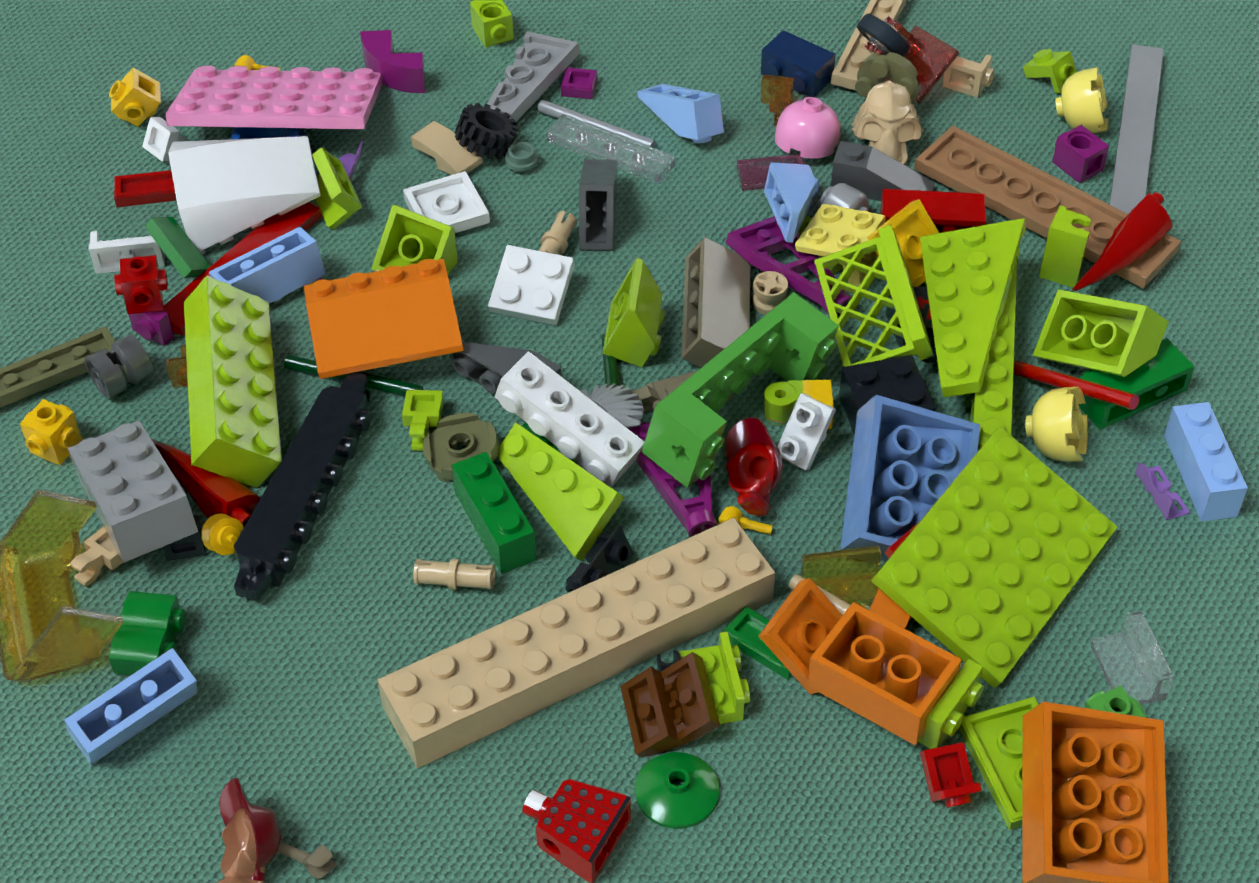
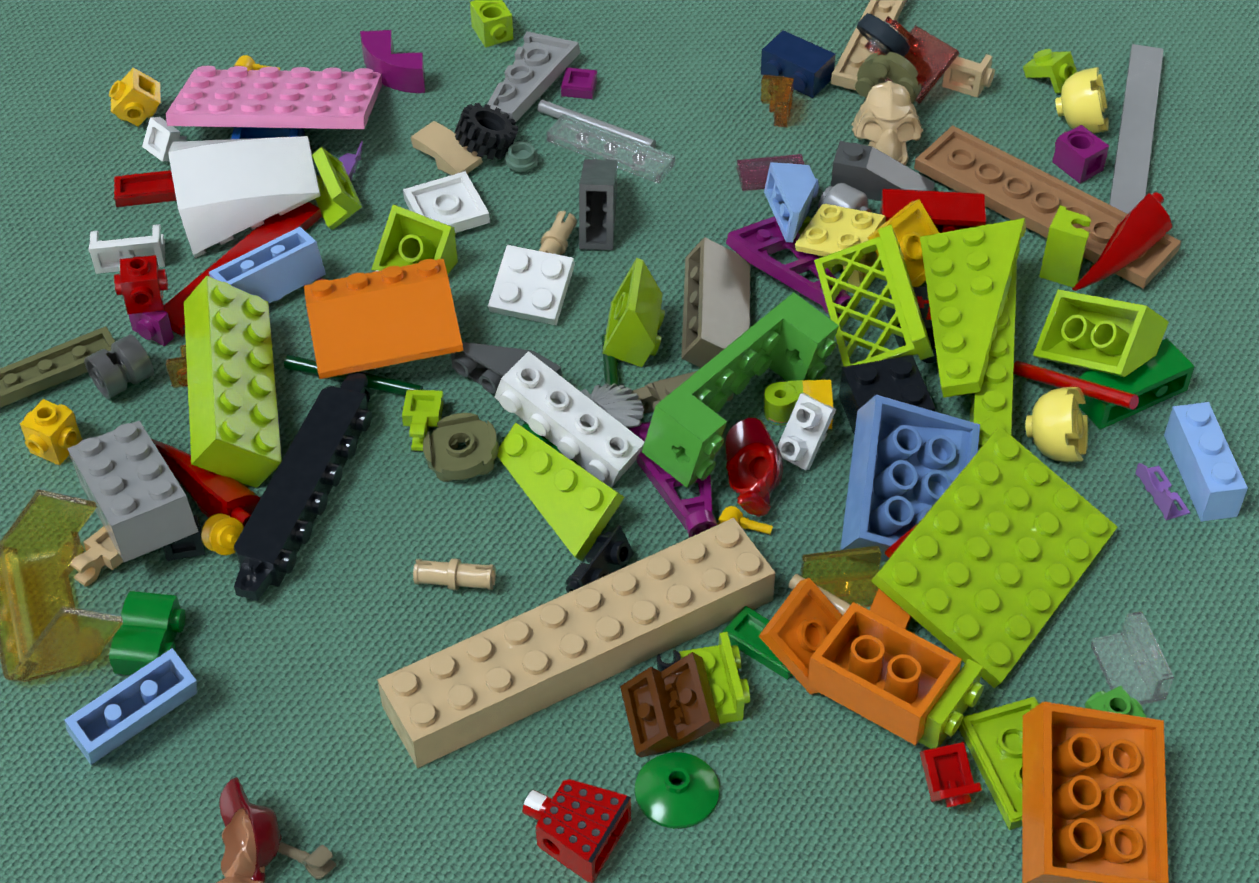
green tile [144,217,210,278] -> none
green brick [451,451,536,574] -> none
light blue slope [637,84,724,143] -> none
tan wheel [752,271,788,315] -> none
bright pink cylinder [774,97,841,158] -> none

